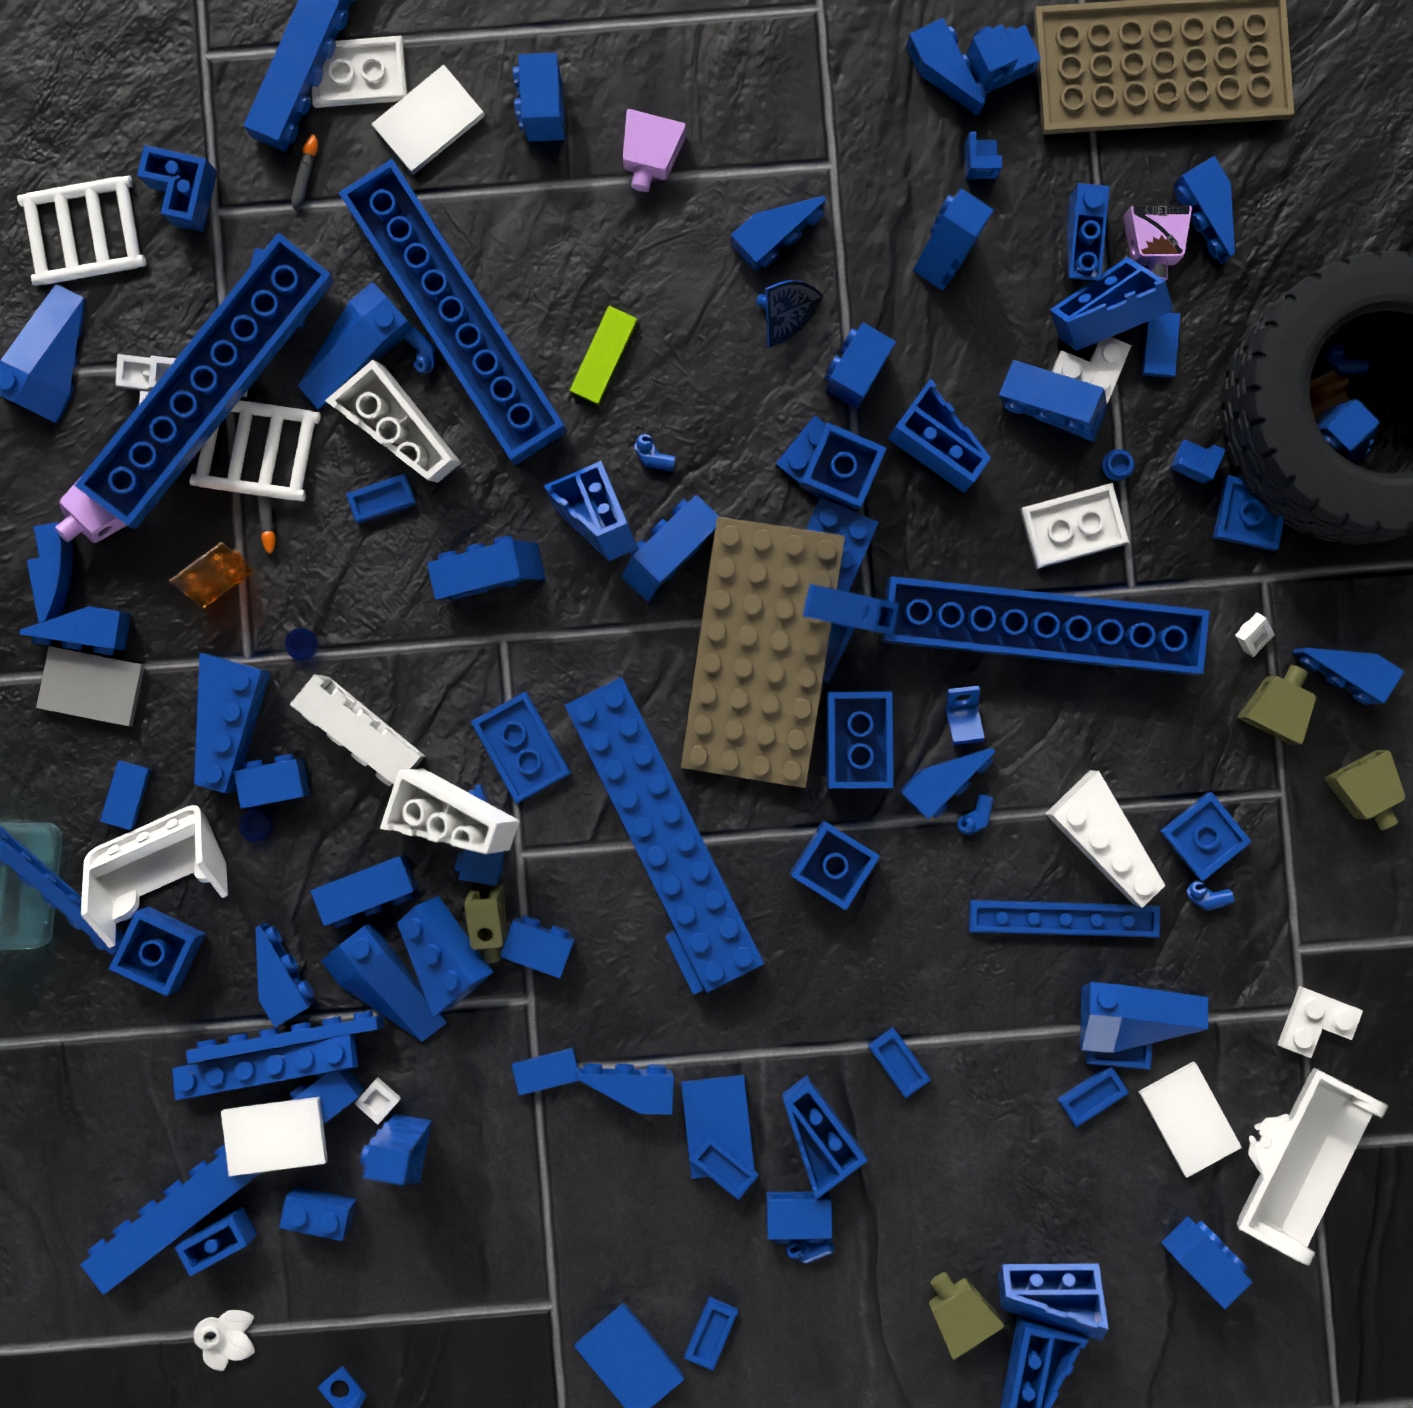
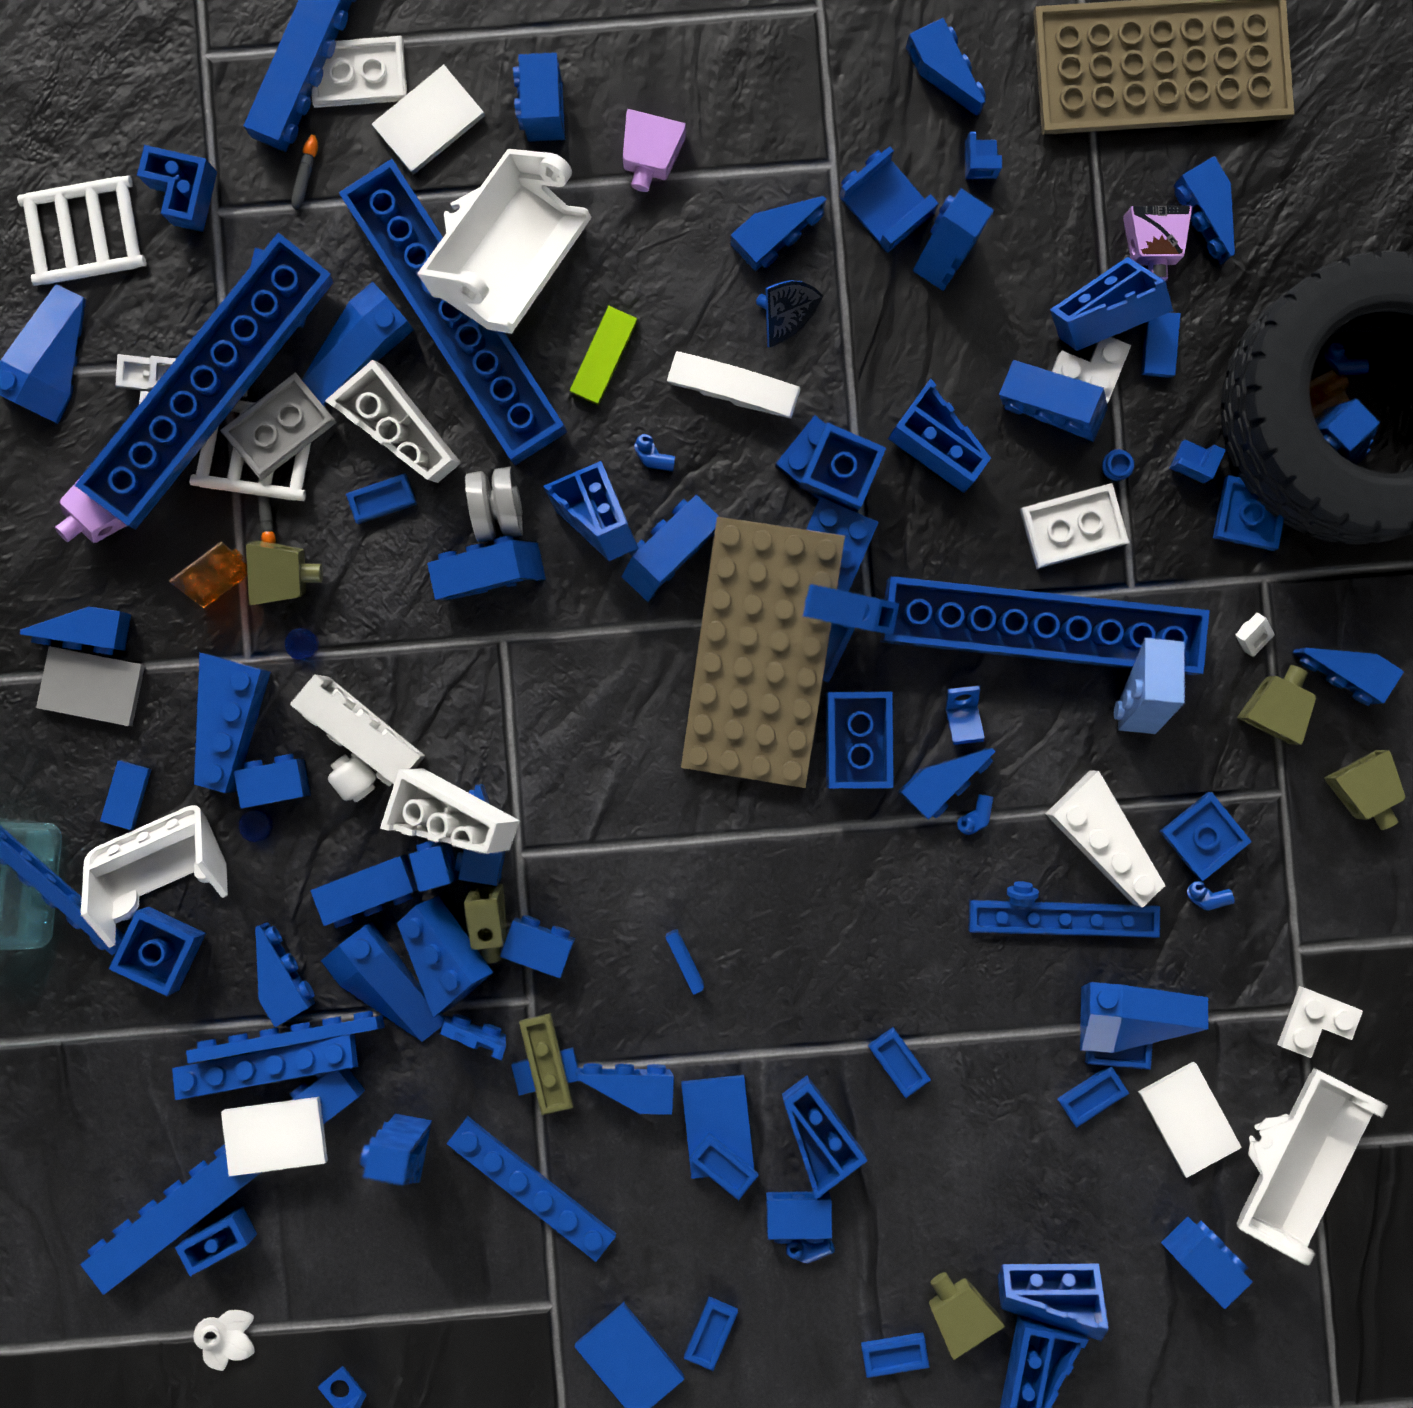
blue slope [27,522,73,623] -> none
blue brick [279,1186,357,1241] -> none
white plate [354,1077,401,1124] -> none
blue arm [404,327,436,373] -> none
blue tile [471,691,572,804] -> none
blue brick [565,677,764,992] -> none
blue brick [790,820,880,910] -> none
blue brick [824,322,896,410] -> none
blue brick [967,24,1041,94] -> none
blue slope [1067,183,1110,282] -> none
none -> light grey tile [220,372,337,481]
none -> olive torso [246,541,323,605]
none -> white head [328,754,376,803]
none -> blue brick [409,841,459,892]
none -> white piece [417,149,592,334]
none -> blue wing [440,1014,506,1060]
none -> blue plate [447,1116,616,1262]
none -> light grey wheel [465,466,523,543]
none -> olive tile [519,1013,574,1115]
none -> white slope [667,351,801,418]
none -> blue panel [839,146,939,253]
none -> blue tile [861,1332,930,1378]
none -> blue plate [1007,881,1039,907]
none -> medium blue wedge [1114,638,1184,734]

